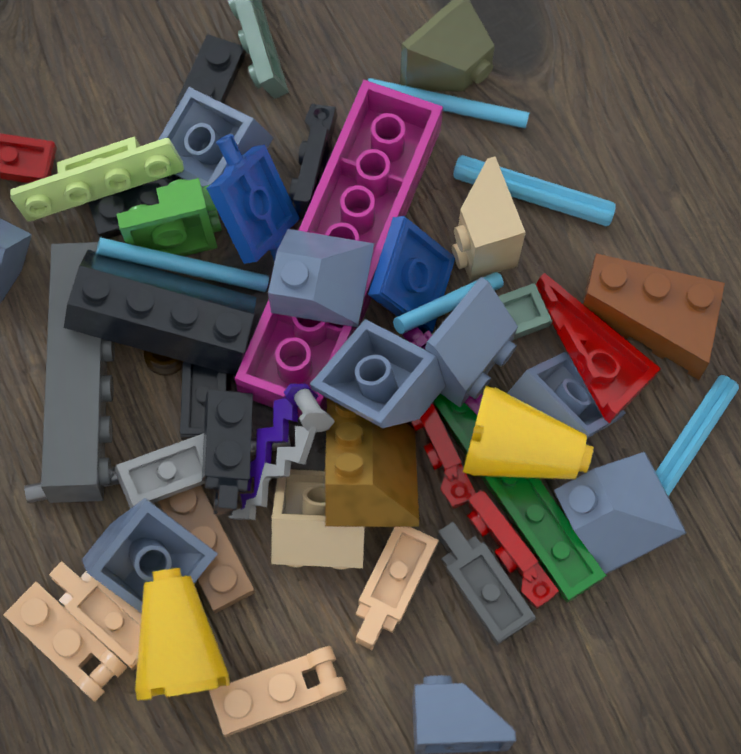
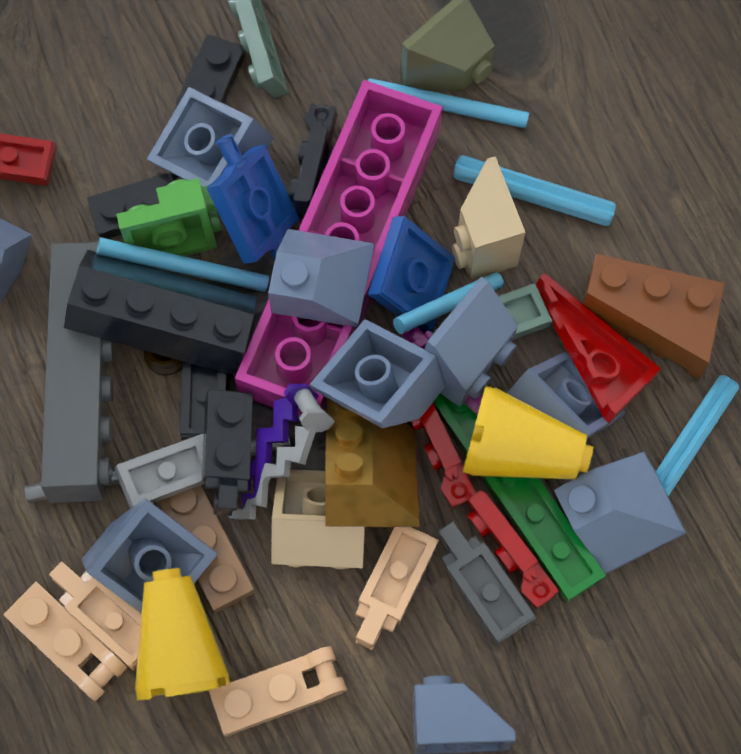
yellowish green bracket [10,136,184,221] -> none

